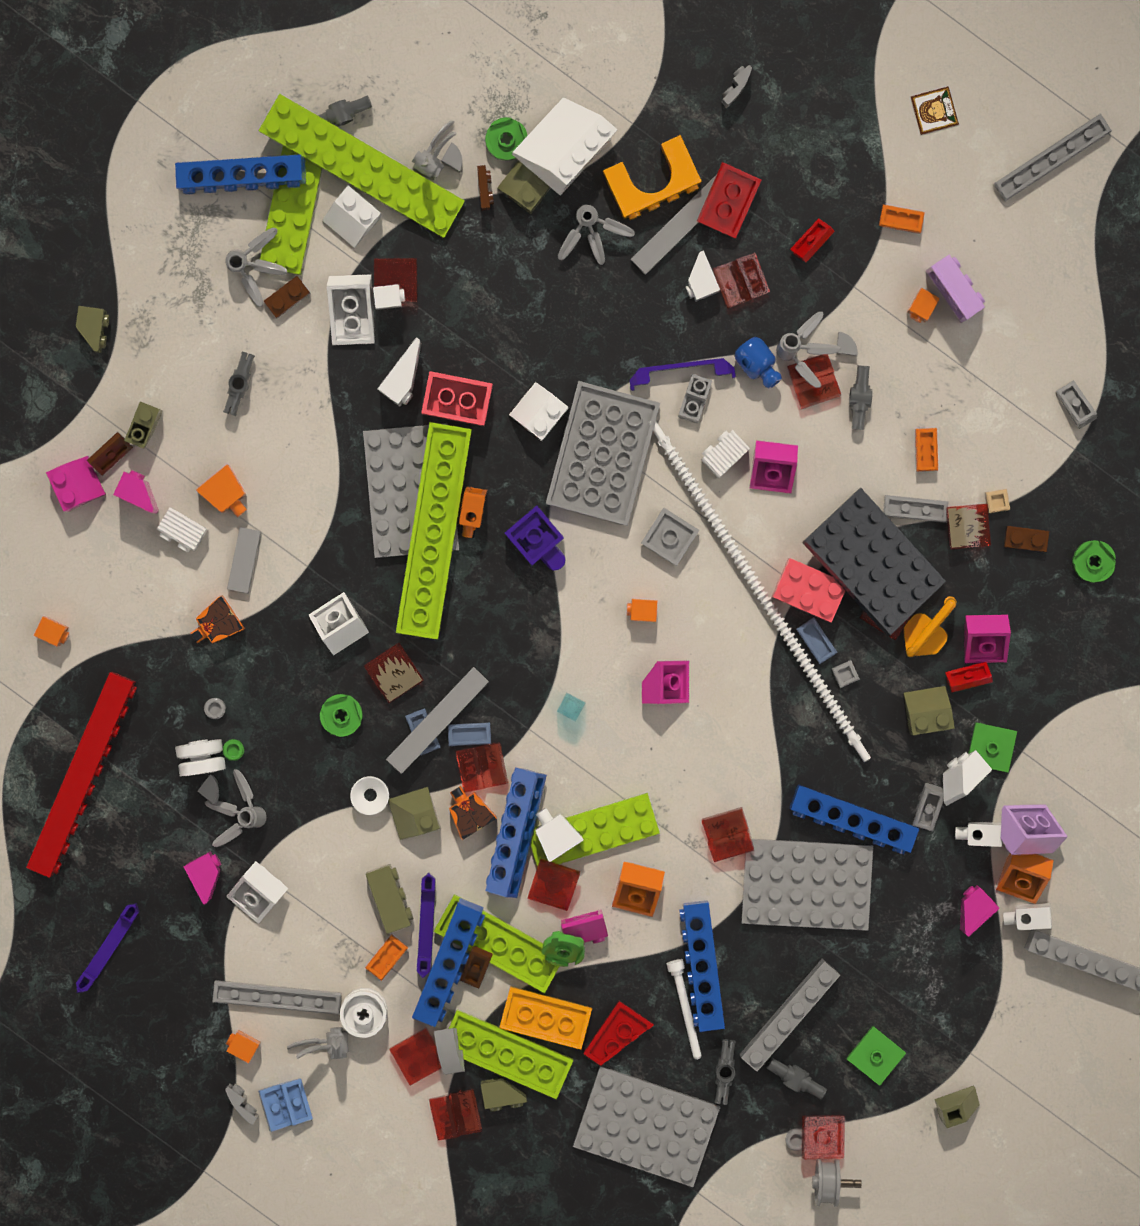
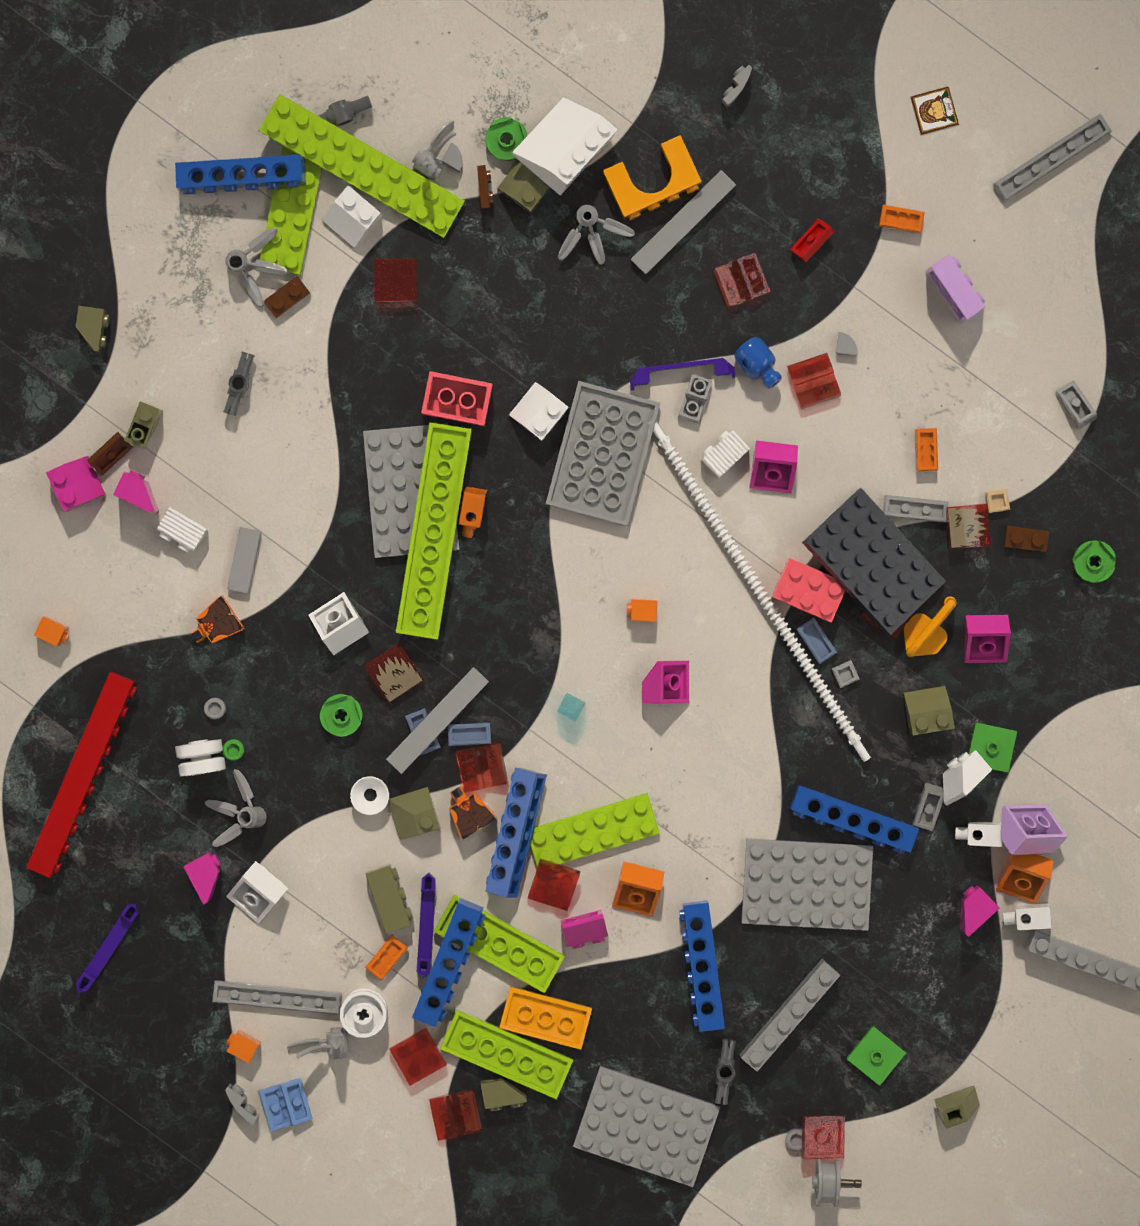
orange torso [196,464,247,518] -> none
light grey tile [198,774,219,804] -> none
white slope [327,275,375,345] -> none
white brick [373,284,405,310] -> none
white slope [378,337,422,406] -> none
light grey slope [434,1028,465,1075] -> none
reddish brown plate [460,946,493,989] -> none
dark purple brick [505,506,566,570] -> none
white torso [535,808,583,862] -> none
bright green plate [542,931,585,967] -> none
red wing [583,1001,654,1066] -> none
light grey plate [641,508,699,566] -> none
white piece [666,959,701,1060] -> none
white slope [686,251,720,301] -> none
red plate [697,162,761,238] -> none
clear red slope [702,807,755,862] -> none
dark grey pin [766,1058,827,1099] -> none
light grey plant [776,311,841,388] -> none
dark grey pin [849,365,873,430] -> none
orange brick [907,288,940,323] -> none
red plate [946,662,993,692] -> none

